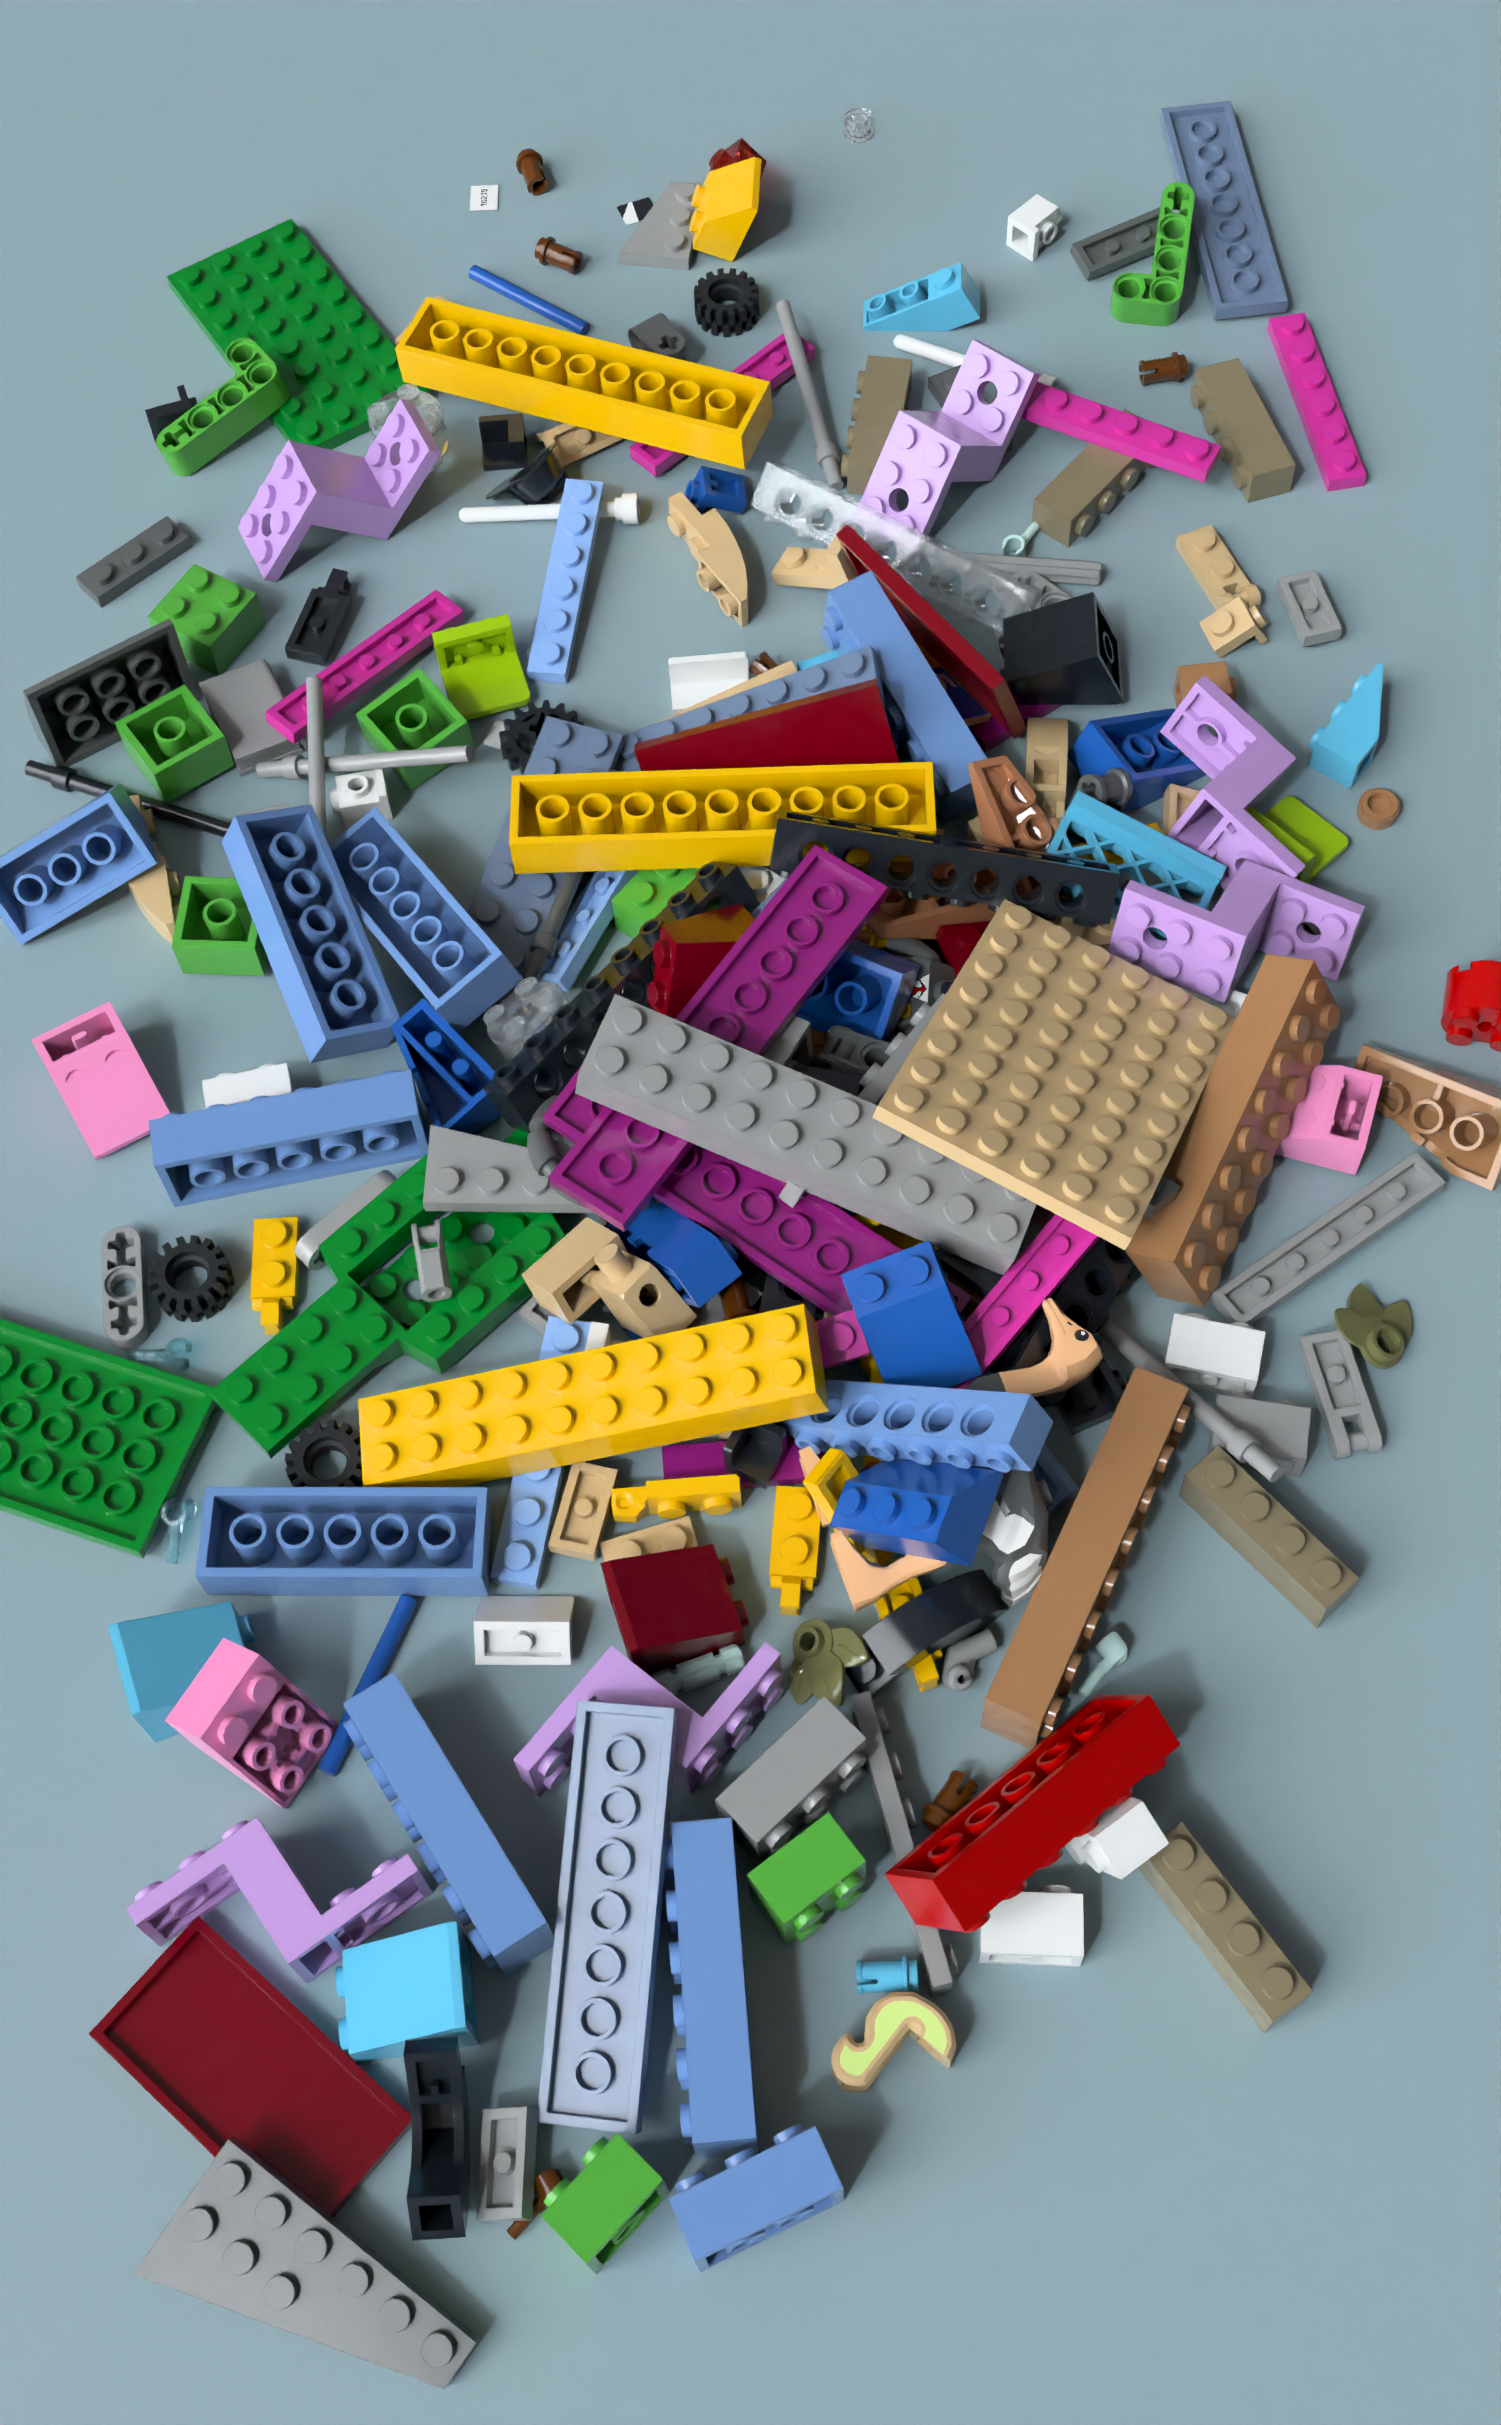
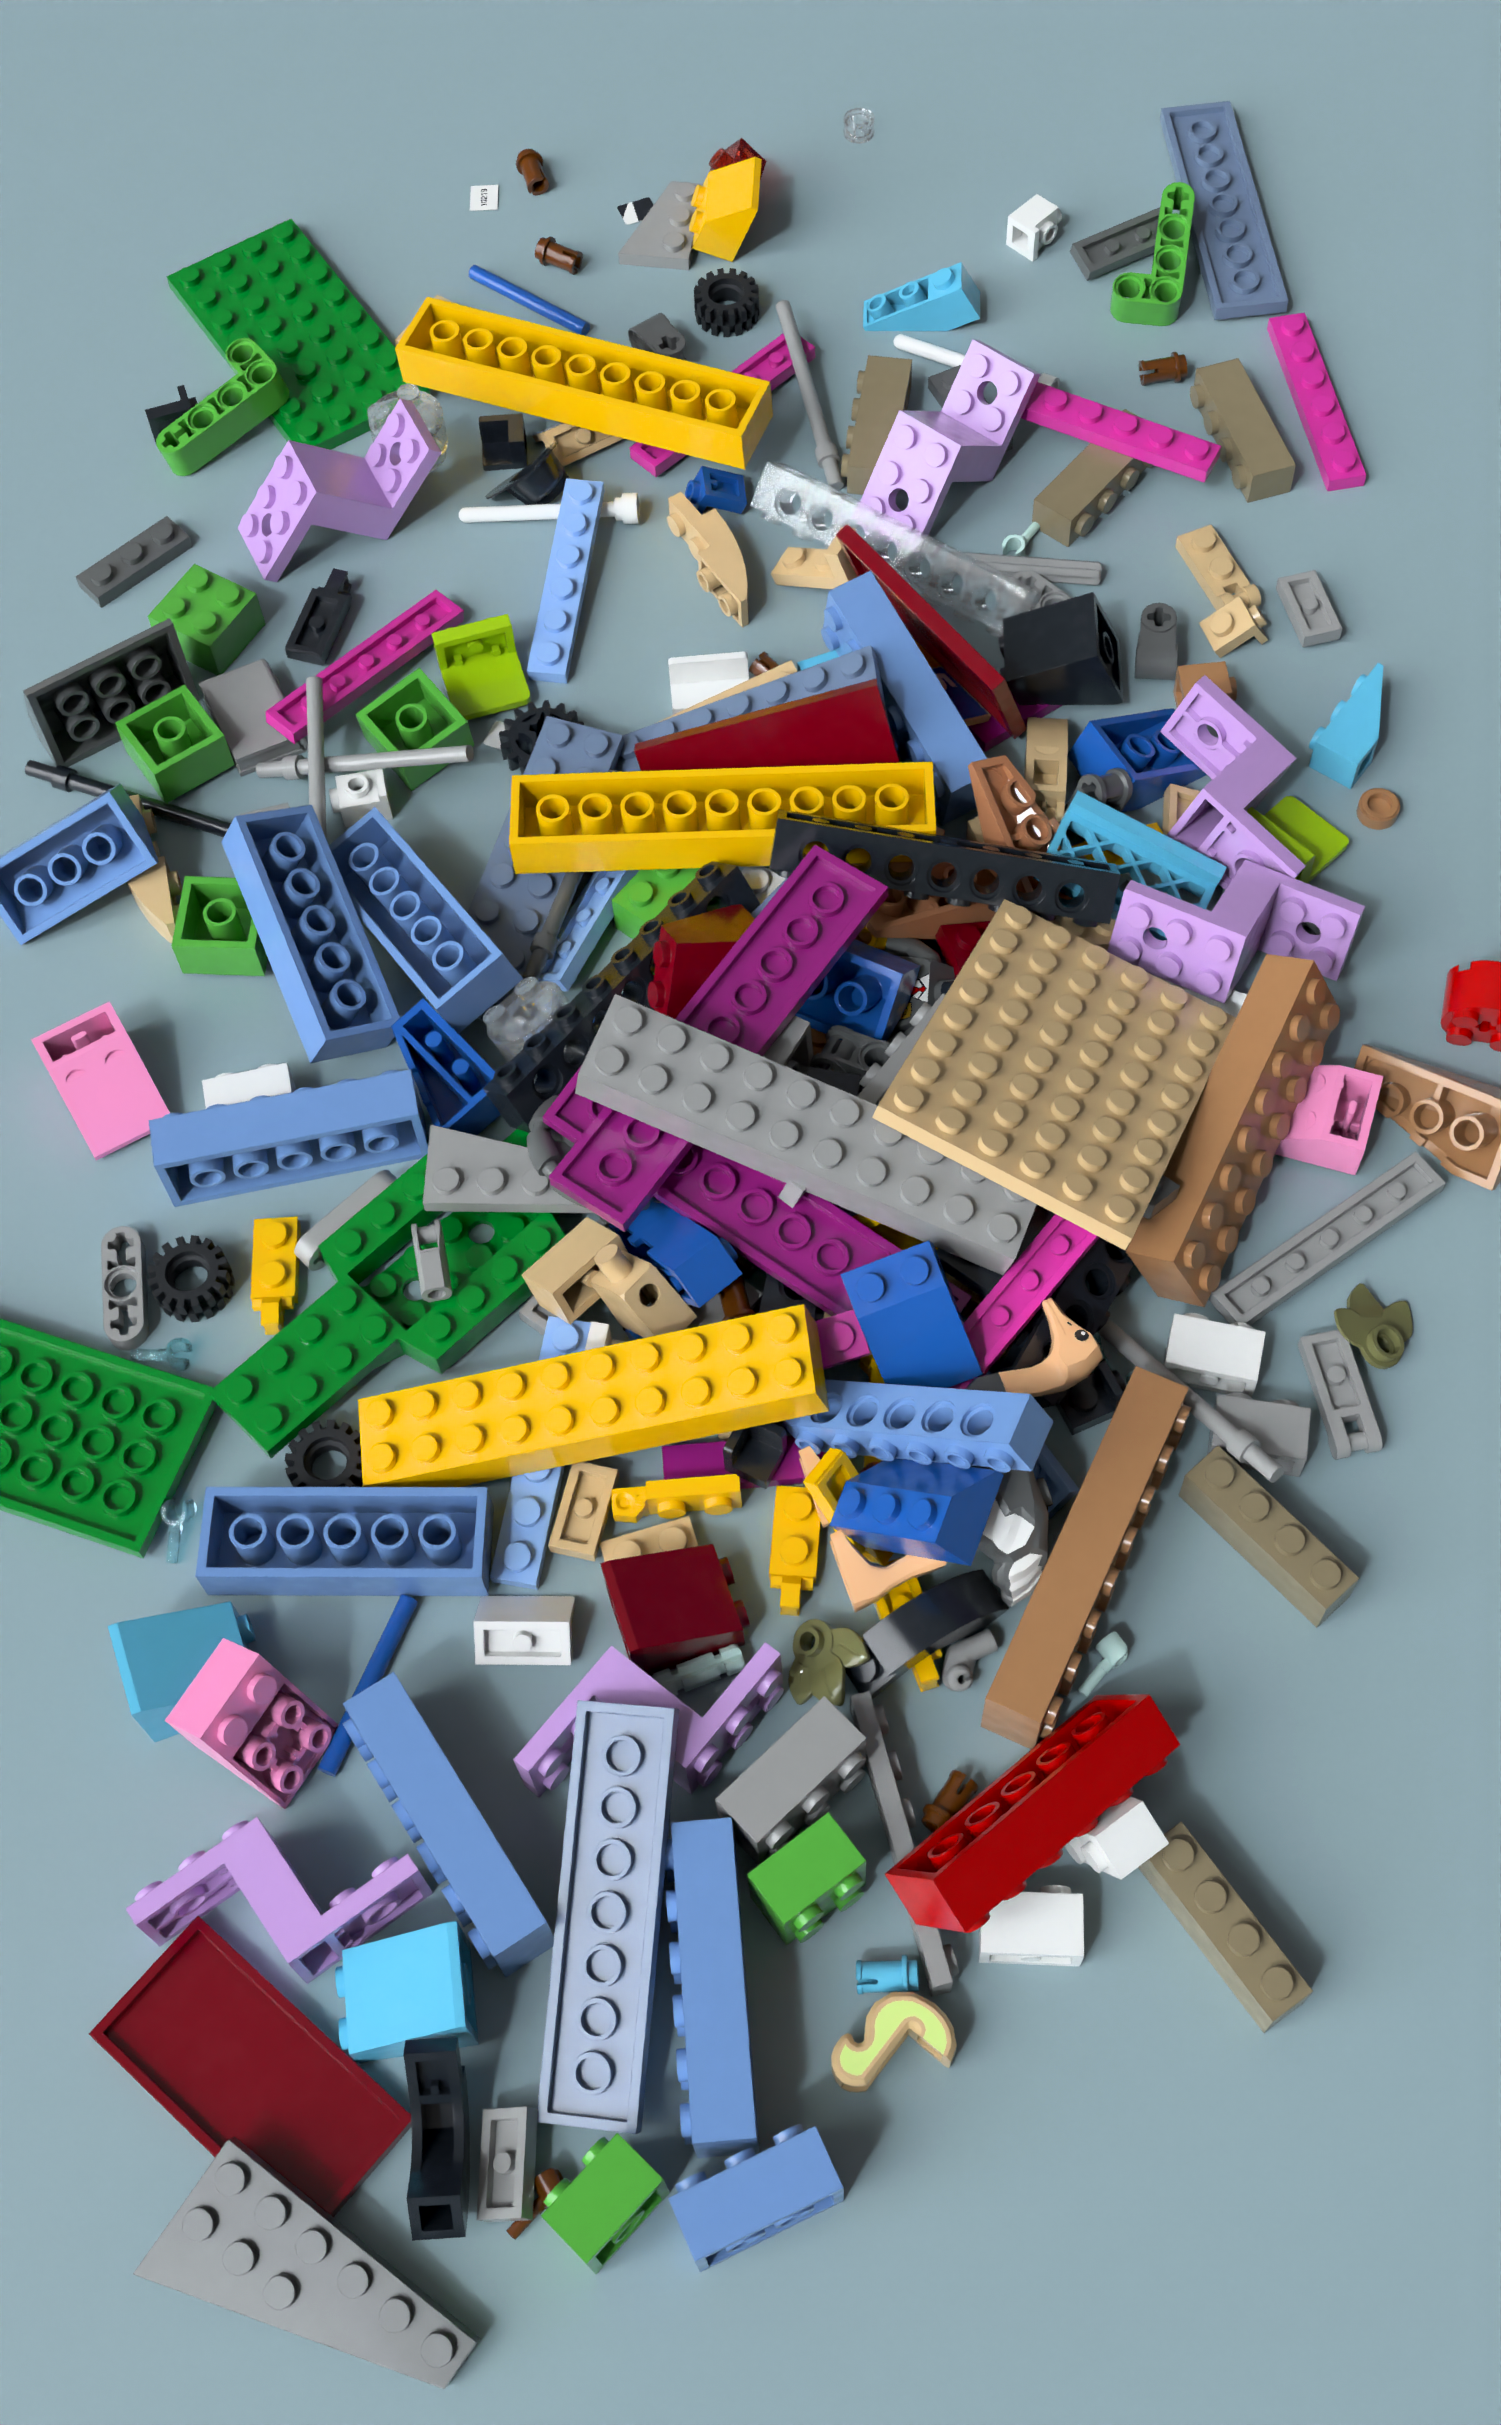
none -> dark grey piece [1134,602,1178,680]

